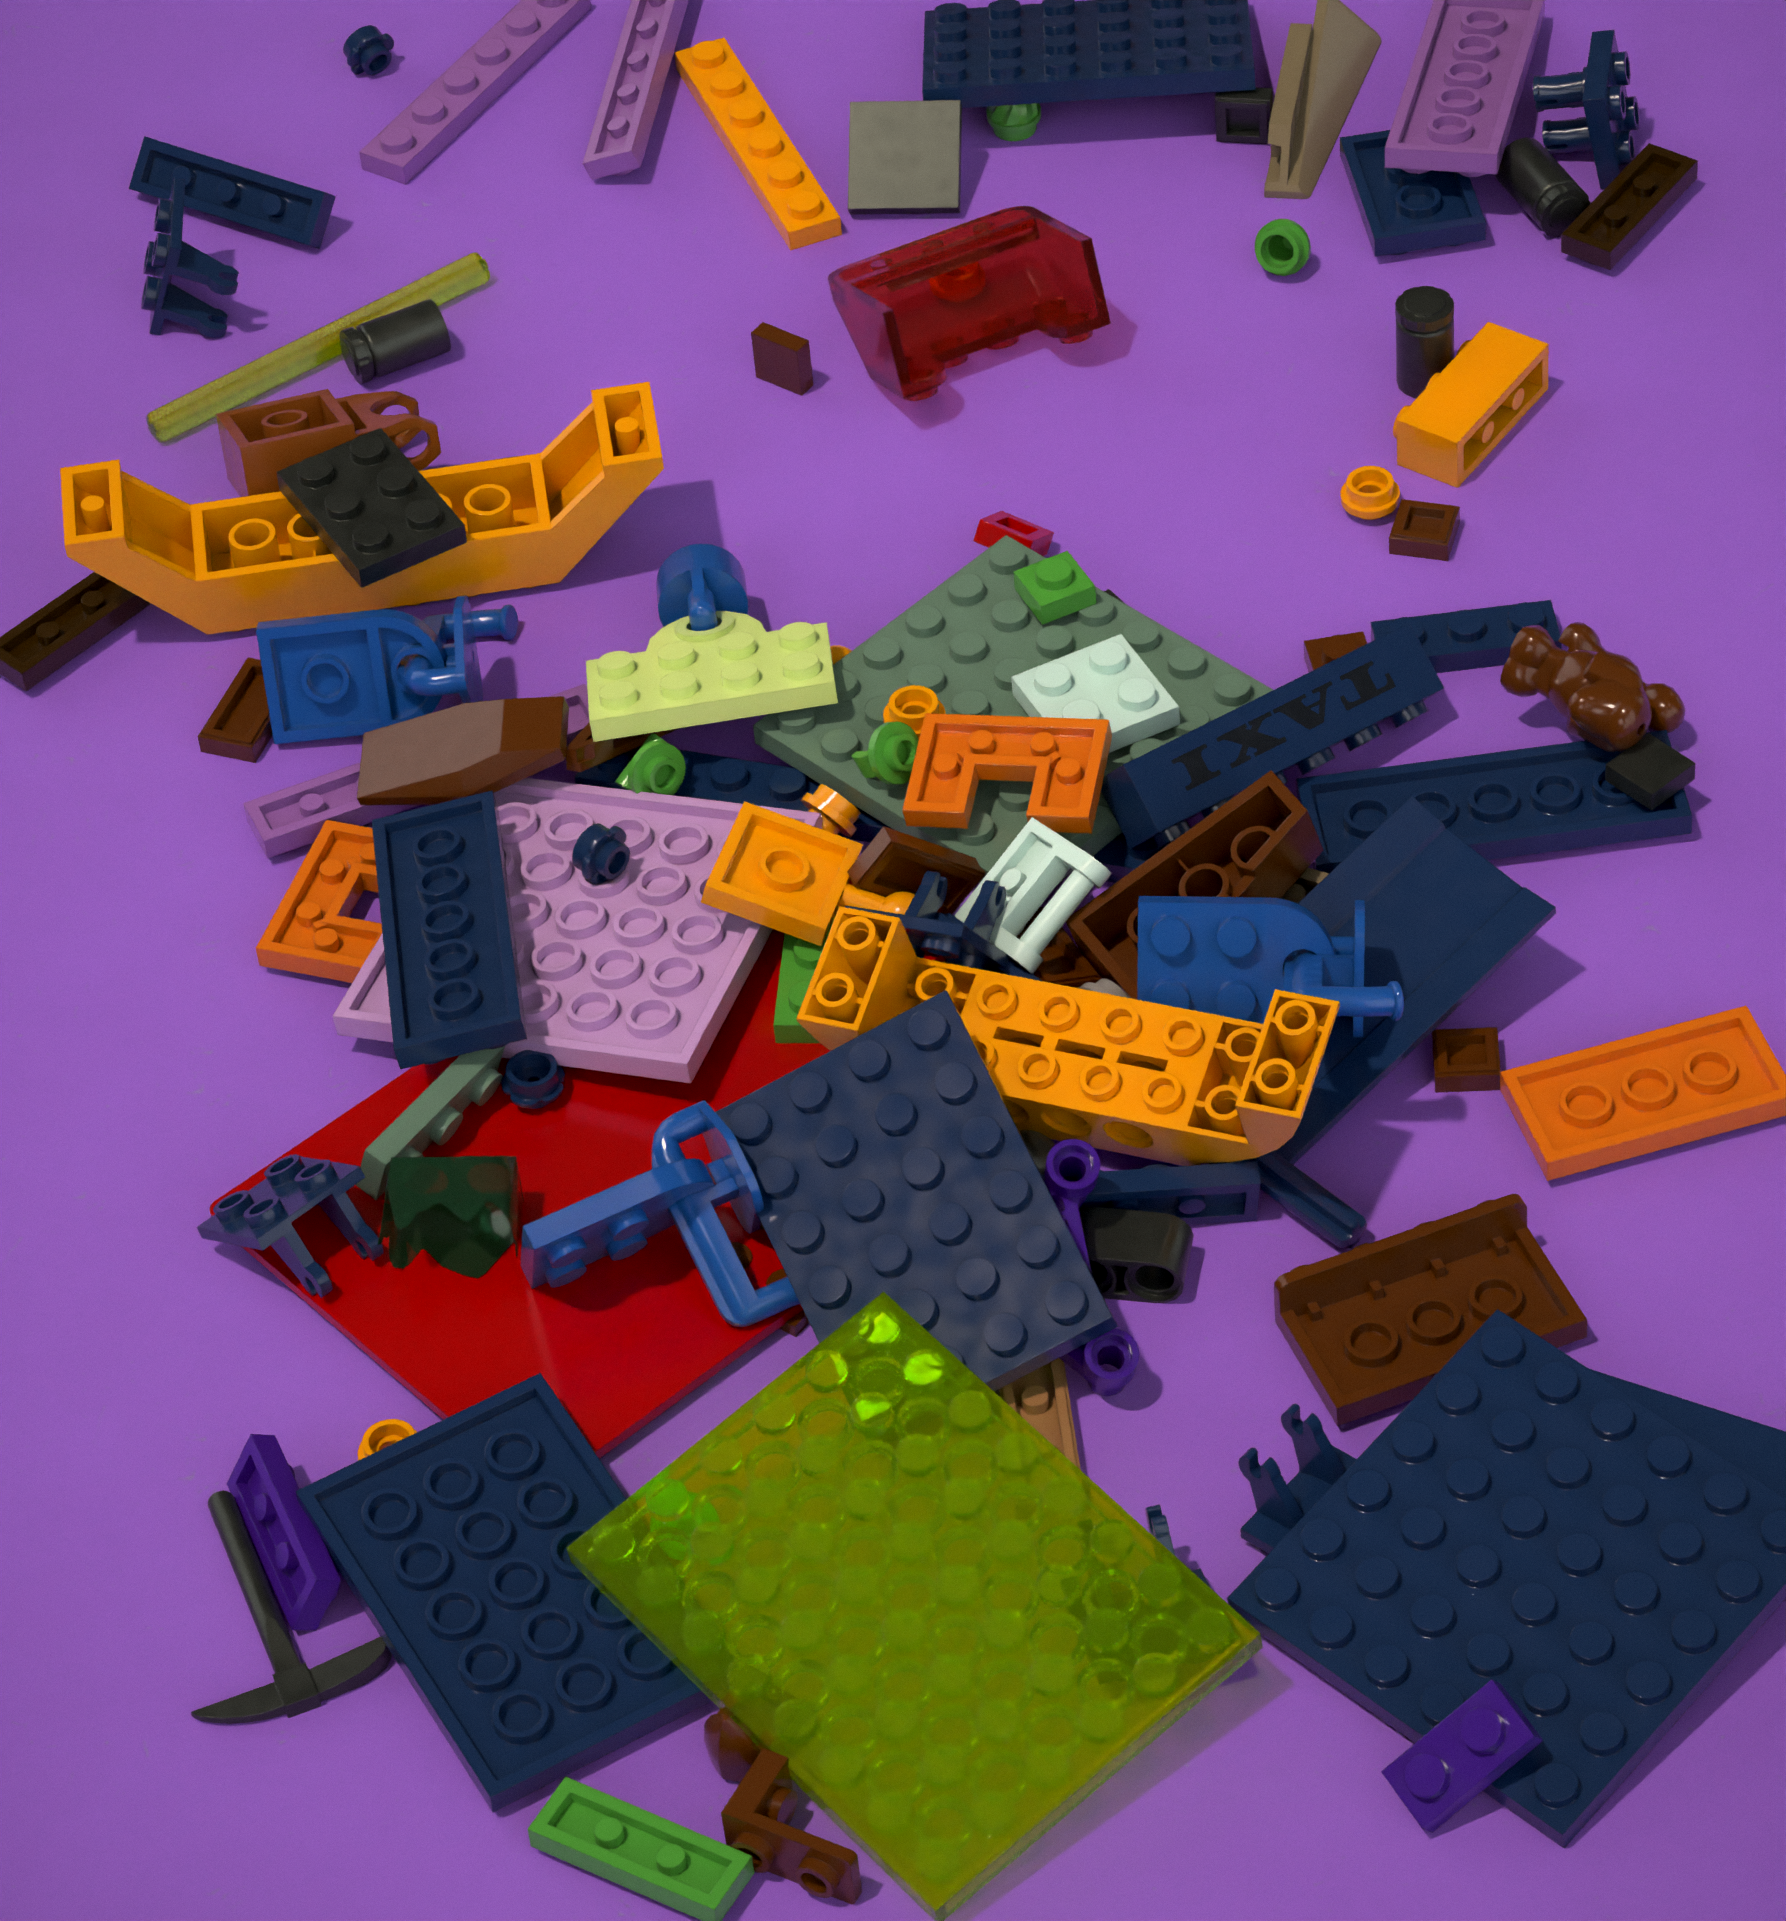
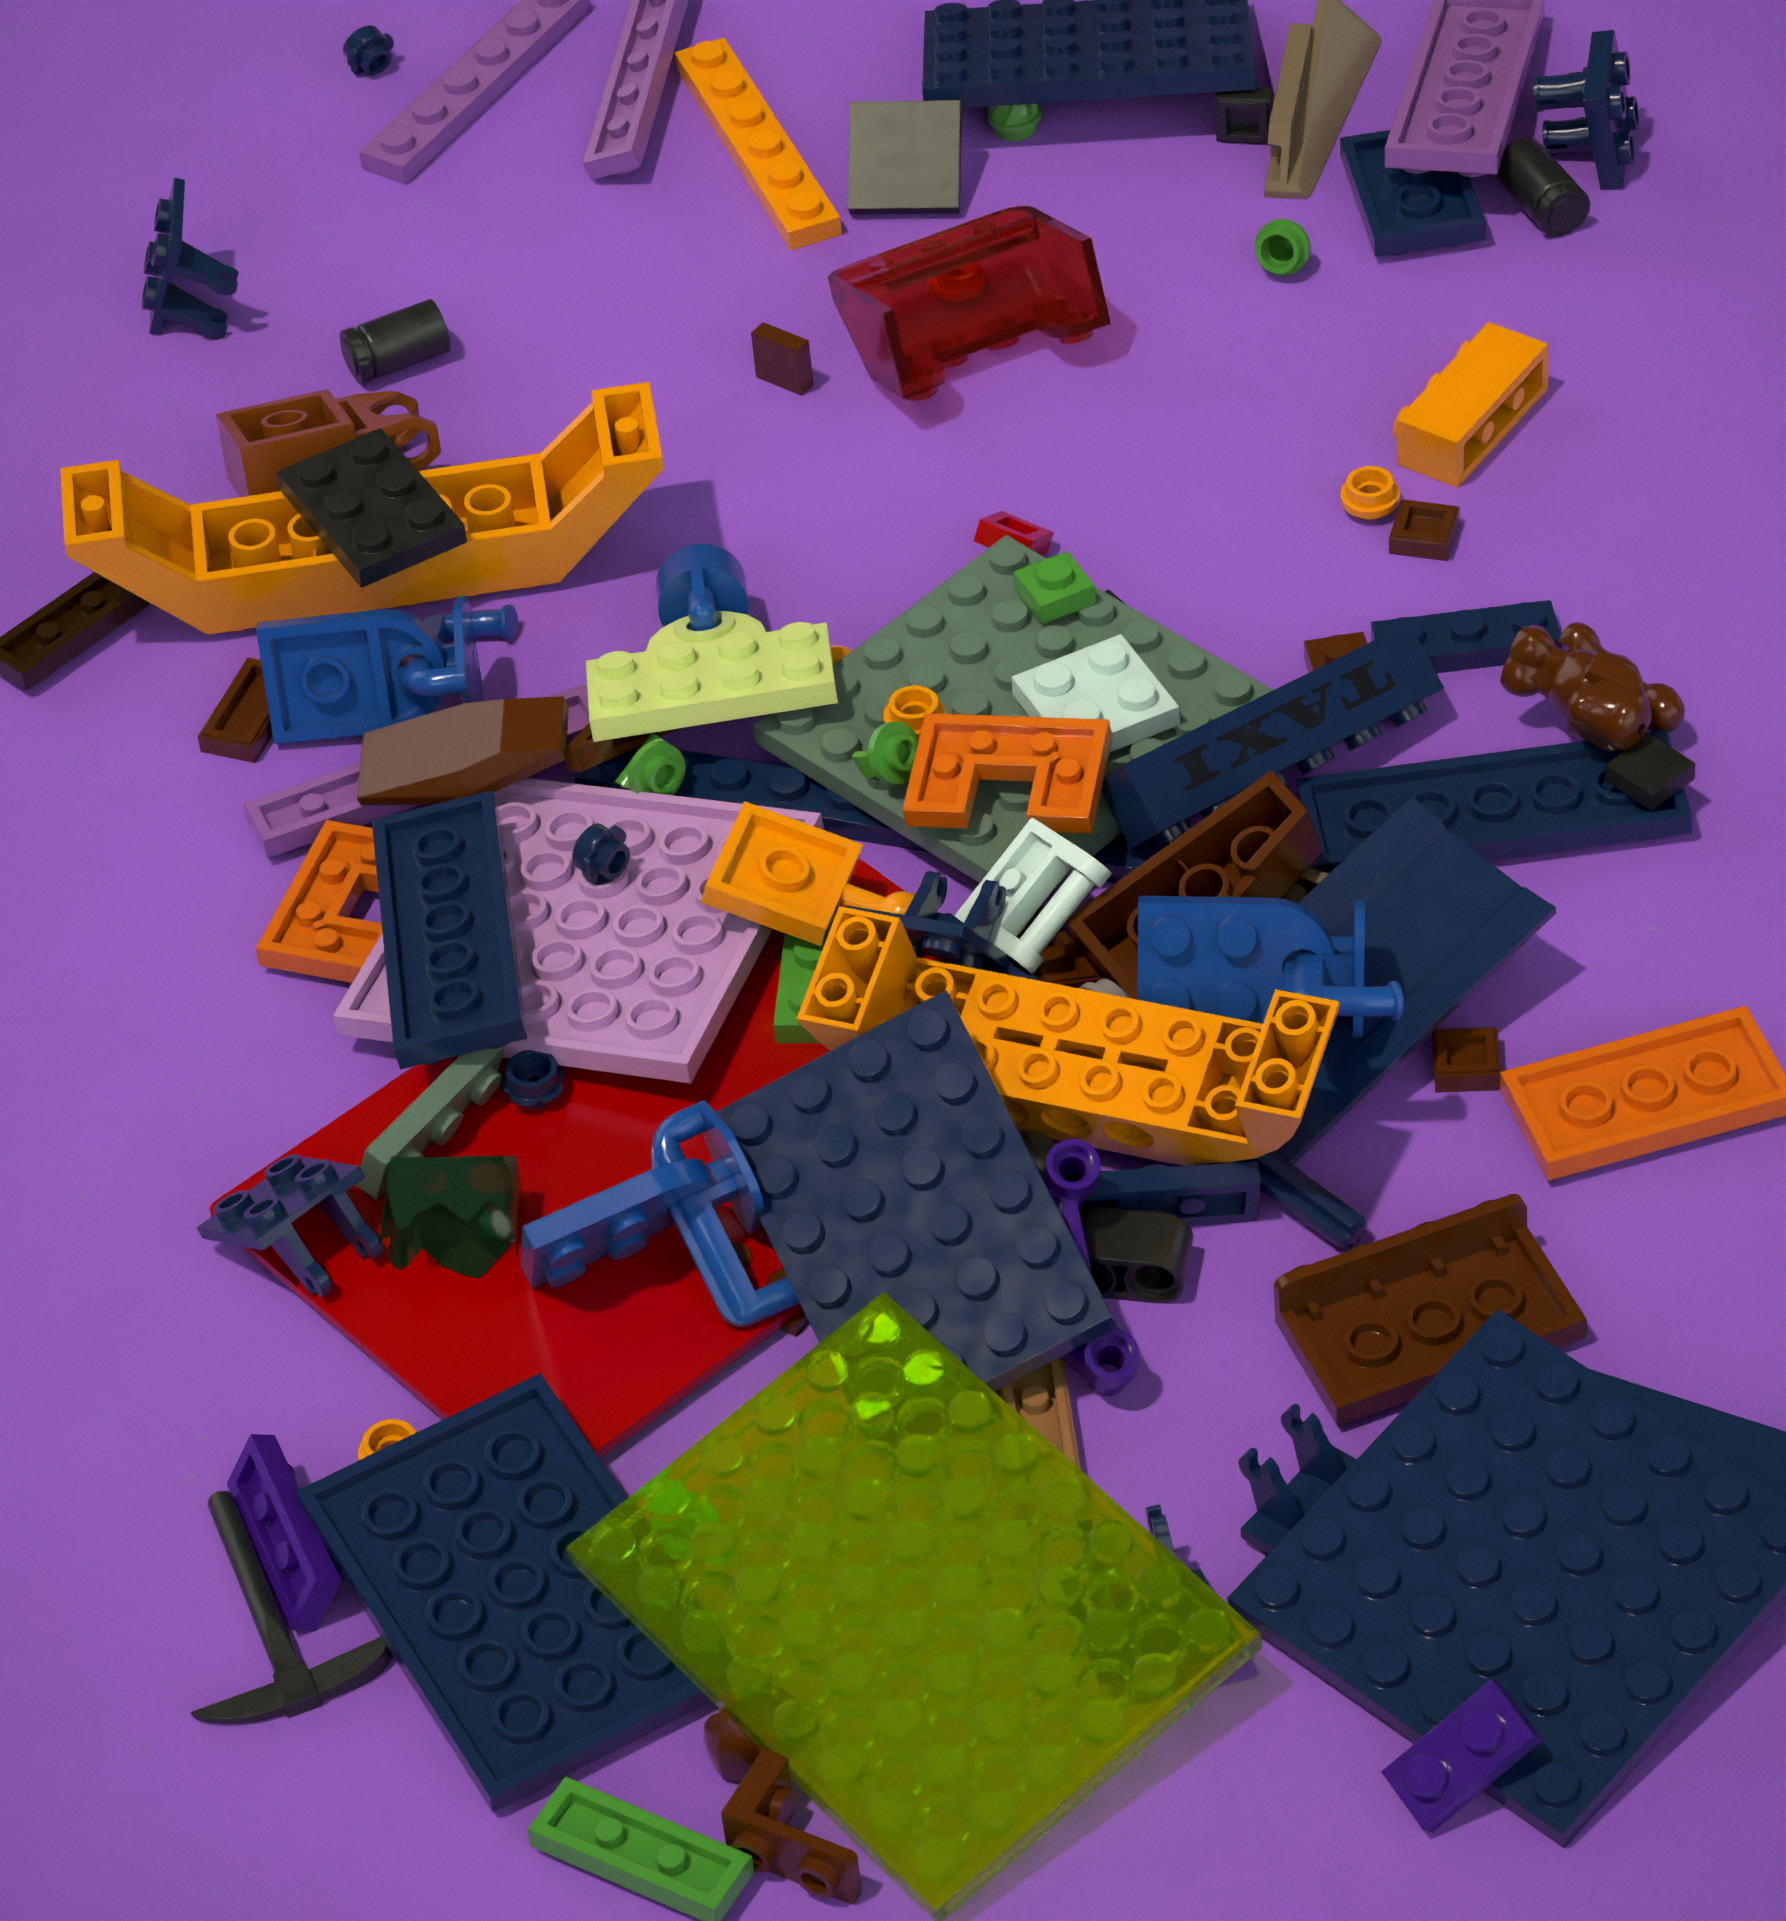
dark blue plate [129,136,336,249] -> none
clear neon green axle [146,252,490,443] -> none
light orange plate [801,784,861,838] -> none
reddish brown tile [847,826,986,914] -> none
pearl dark grey piece [1395,286,1454,398] -> none
dark brown plate [1561,143,1698,270] -> none

